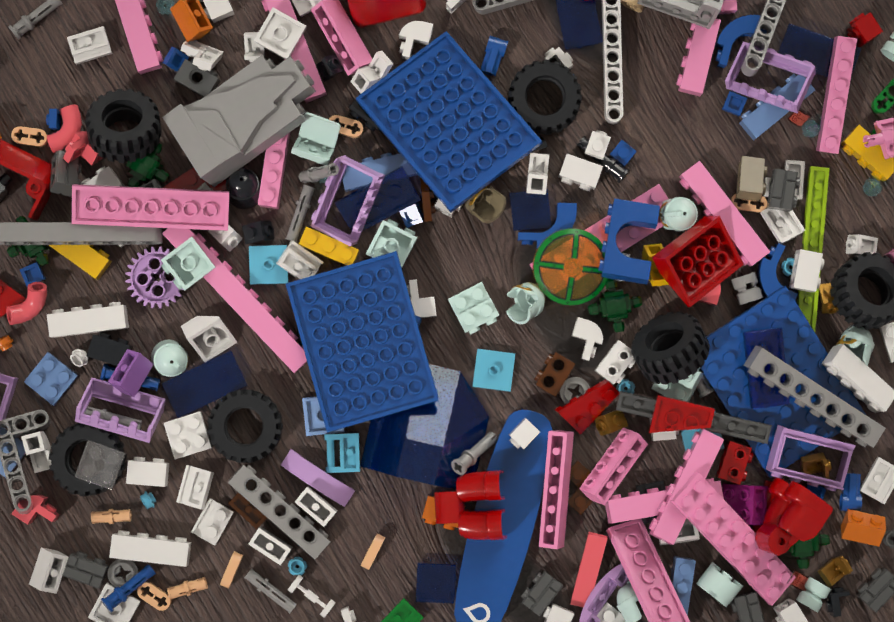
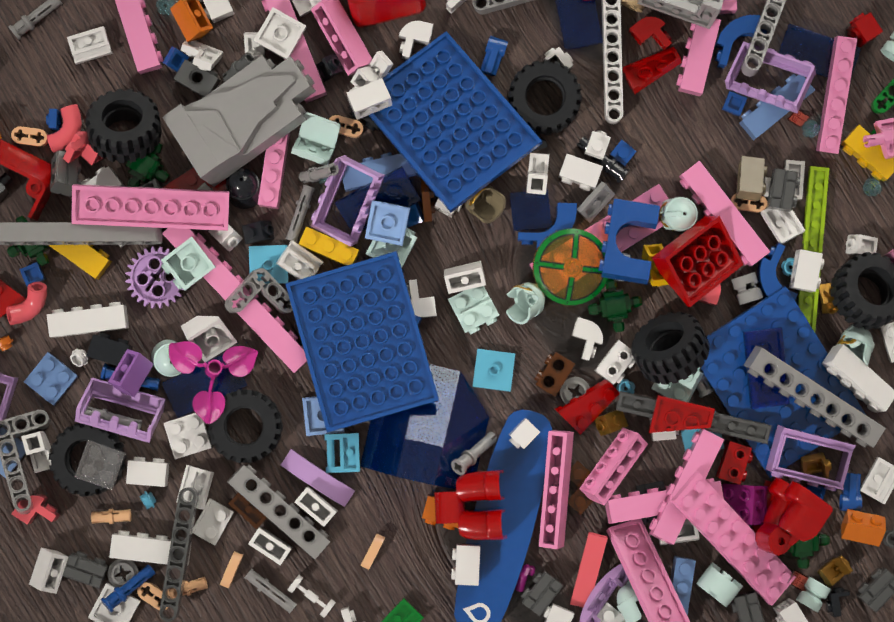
medium azure plate [288,557,307,575] -> none
clear blue plate [416,562,456,604] -> none
none -> dark grey beam [159,487,198,622]
none -> dark pink plant [169,341,258,424]
none -> dark grey pin [222,53,254,82]
none -> light grey beam [225,268,293,314]
none -> white brick [347,78,392,120]
none -> light blue tile [365,200,410,246]
none -> white brick [444,261,486,294]
none -> white brick [451,544,480,586]
none -> magenta arm [515,564,535,592]
none -> light grey plate [577,181,615,223]
none -> red wing [622,47,682,94]
none -> red brick [628,17,672,51]

